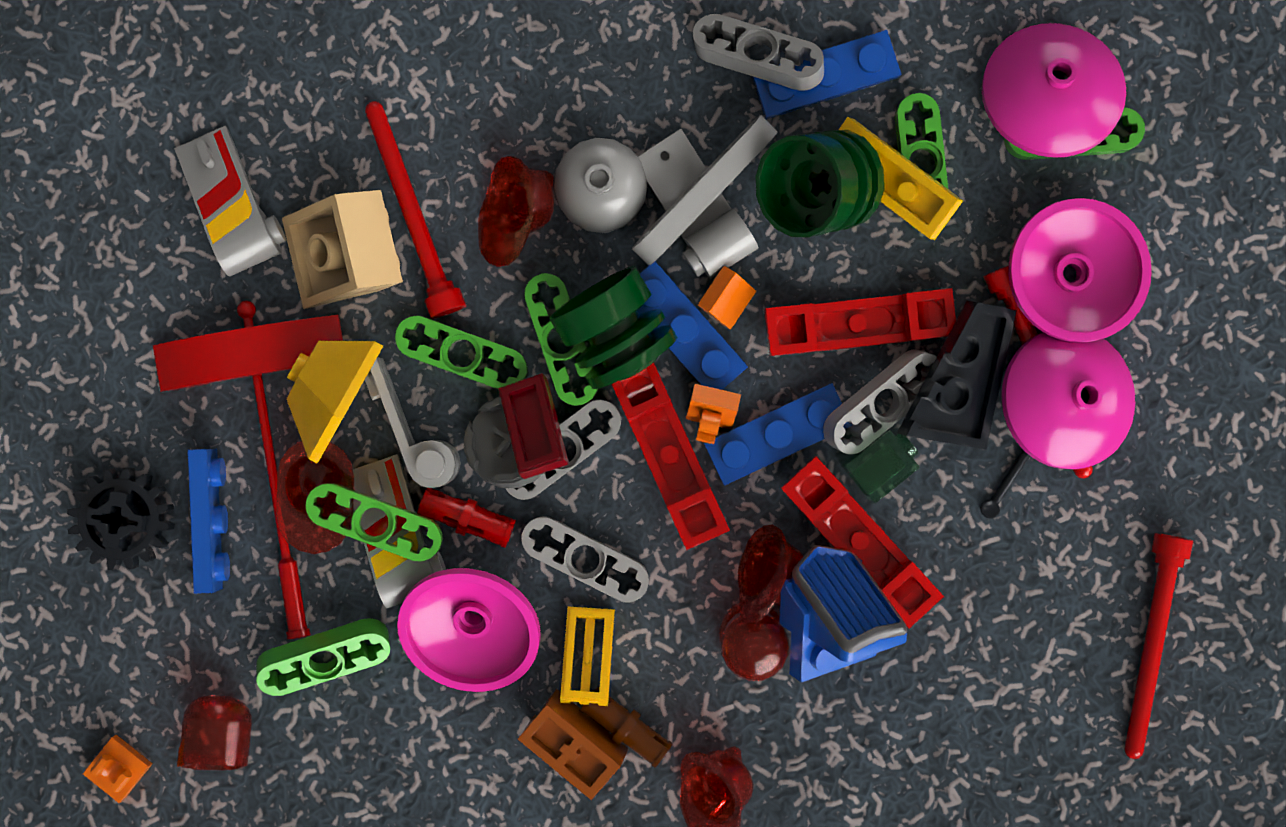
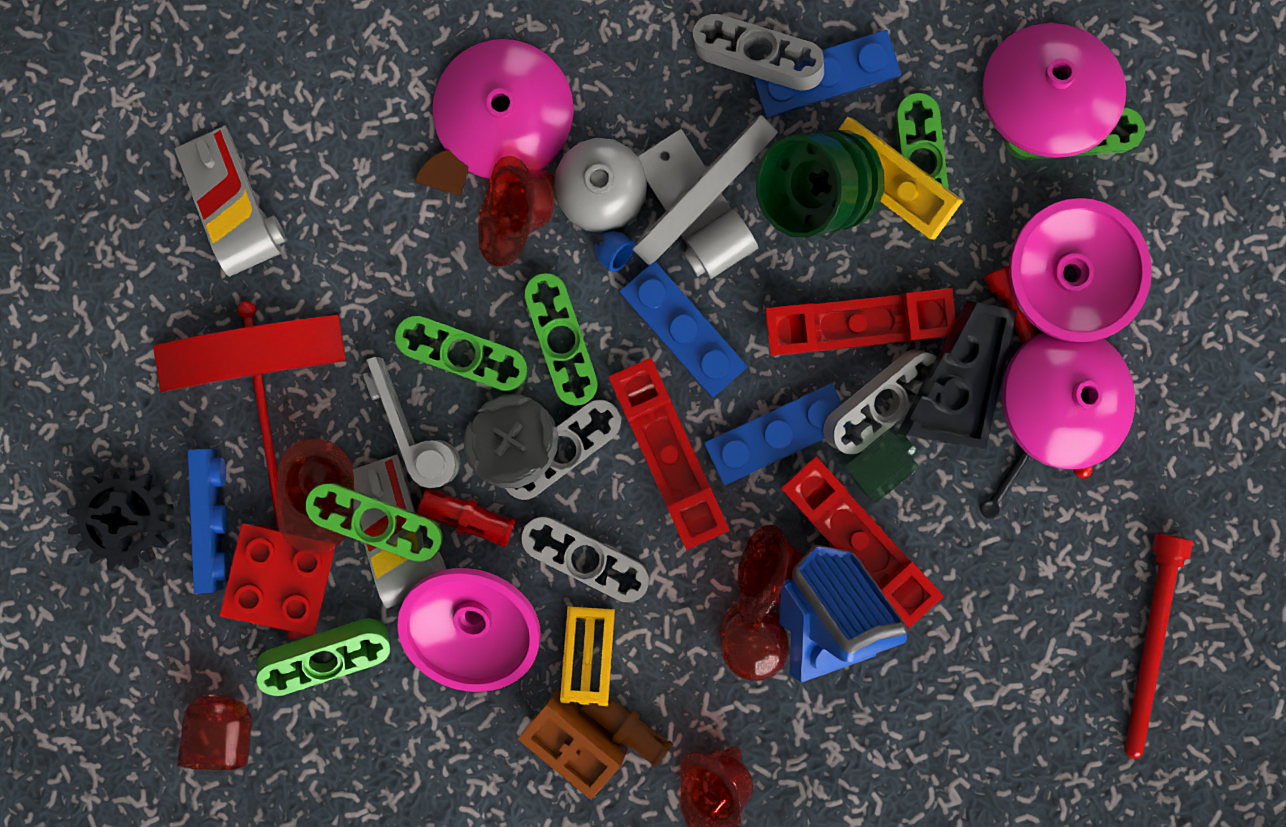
orange tile [83,735,153,803] -> none
tan slope [282,190,403,309] -> none
yellow slope [287,341,383,463] -> none
red piece [365,101,466,319] -> none
dark red tile [498,373,569,479] -> none
dark green wheel [550,266,678,389] -> none
orange tile [686,384,741,444] -> none
orange tile [698,266,756,330] -> none
none -> red hinge [220,523,336,636]
none -> reddish brown tile [415,150,469,197]
none -> dark pink dish [433,39,574,181]
none -> blue hinge [594,230,635,272]

